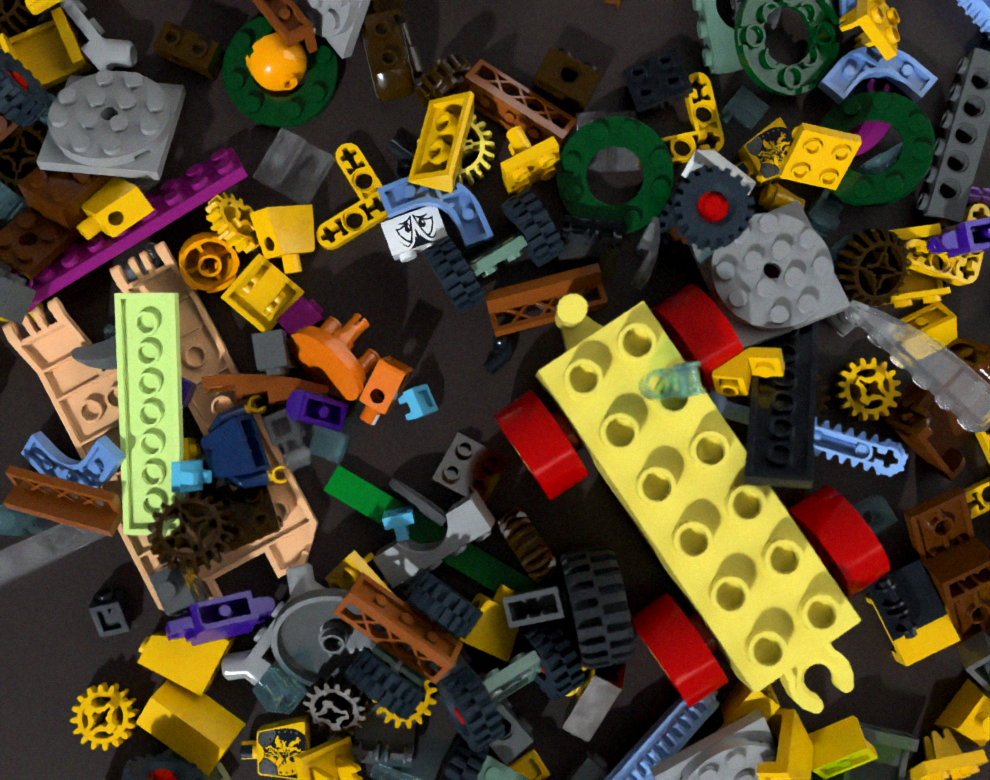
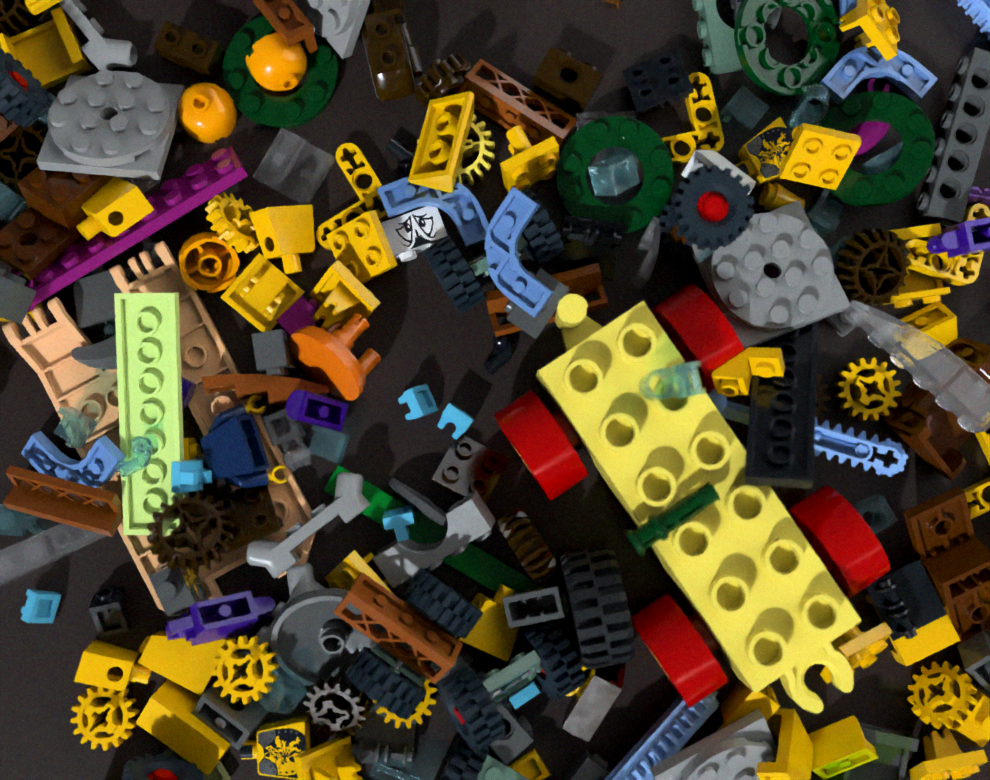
orange torso [359,356,415,425] -> none
none -> medium azure tile [20,589,62,624]
none -> clear light blue panel [53,406,98,448]
none -> dark grey torso [73,264,122,332]
none -> yellow torso [74,639,152,691]
none -> clear light blue arm [117,436,153,478]
none -> light orange cylinder [177,82,238,144]
none -> dark grey brick [191,679,269,751]
none -> yellow gear [210,635,279,705]
none -> light grey plate [246,472,371,579]
none -> yellow plate [309,260,381,329]
none -> yellow plate [326,210,398,284]
none -> medium azure tile [437,403,475,440]
none -> medium blue plate [485,187,554,318]
none -> dark grey brick [504,268,570,339]
none -> medium azure tile [509,680,543,709]
none -> clear light blue brick [588,155,640,196]
none -> dark green pin [624,482,720,557]
none -> clear light blue piece [785,84,830,134]
none -> yellow plate [820,622,893,684]
none -> yellow gear [907,661,978,729]

